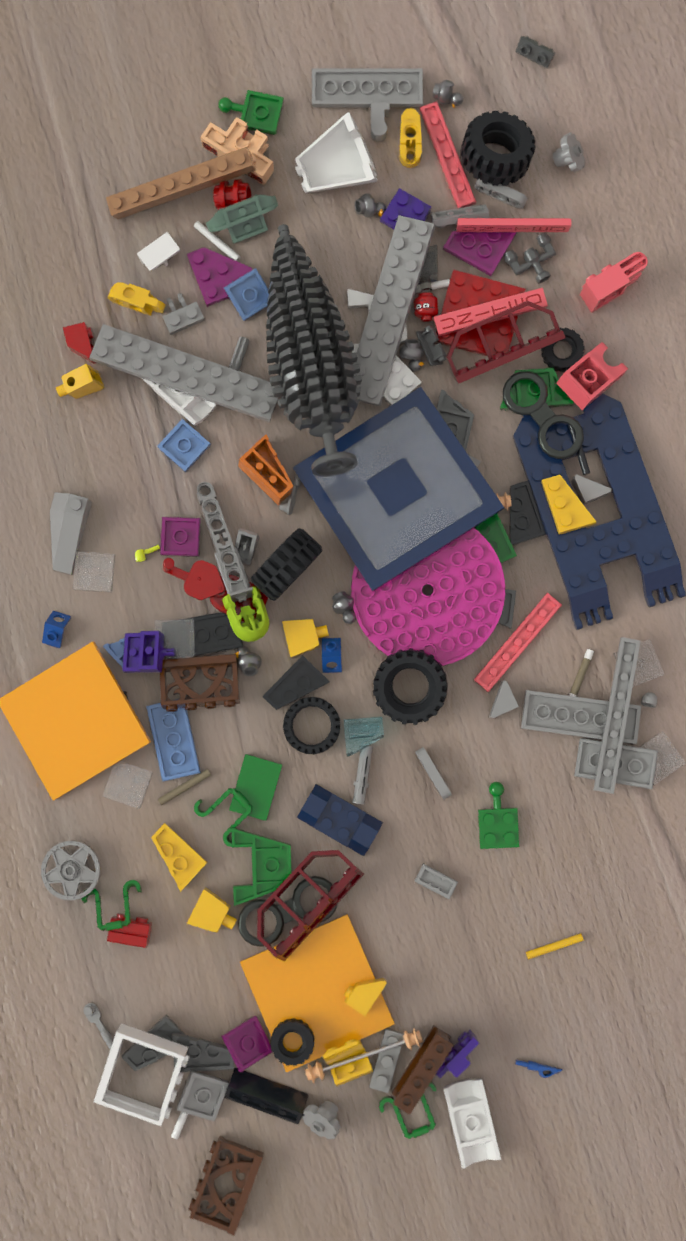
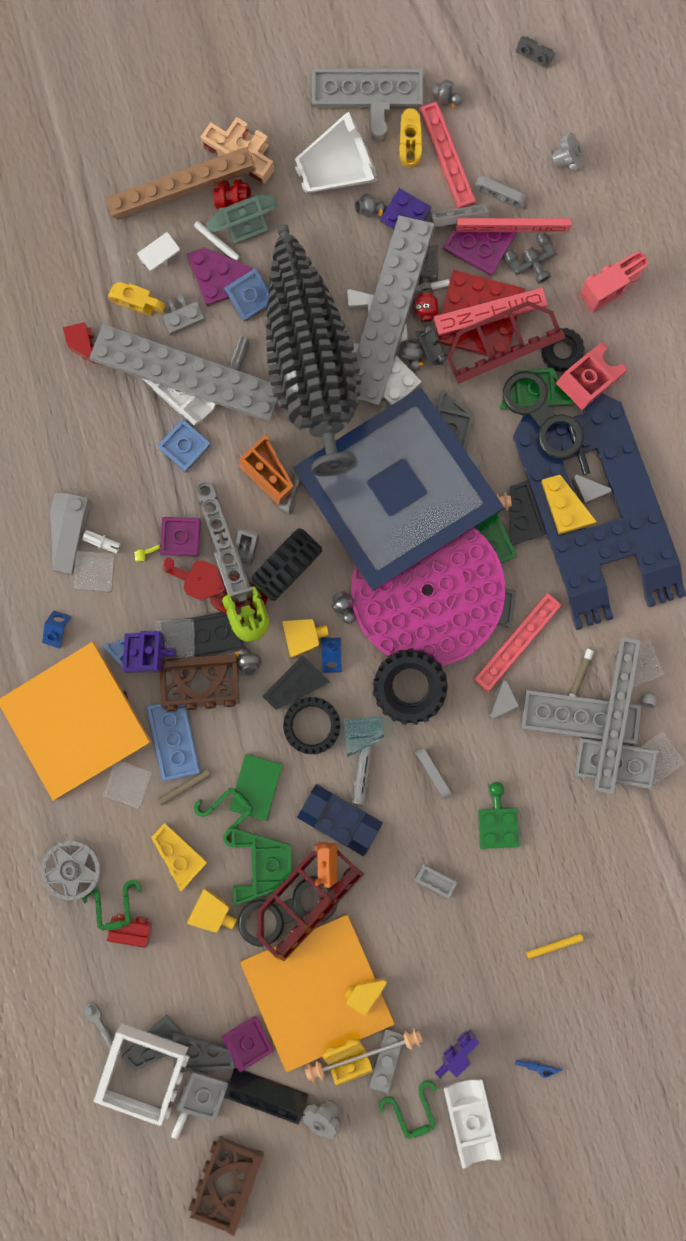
yellow torso [56,364,105,399] -> none
green plate [218,90,284,135] -> none
black tyre [270,1018,315,1066] -> none
reddish brown fence [391,1025,453,1114] -> none
black tyre [461,111,536,186] -> none
none -> white axle [82,530,121,555]
none -> orange hinge [315,842,338,888]

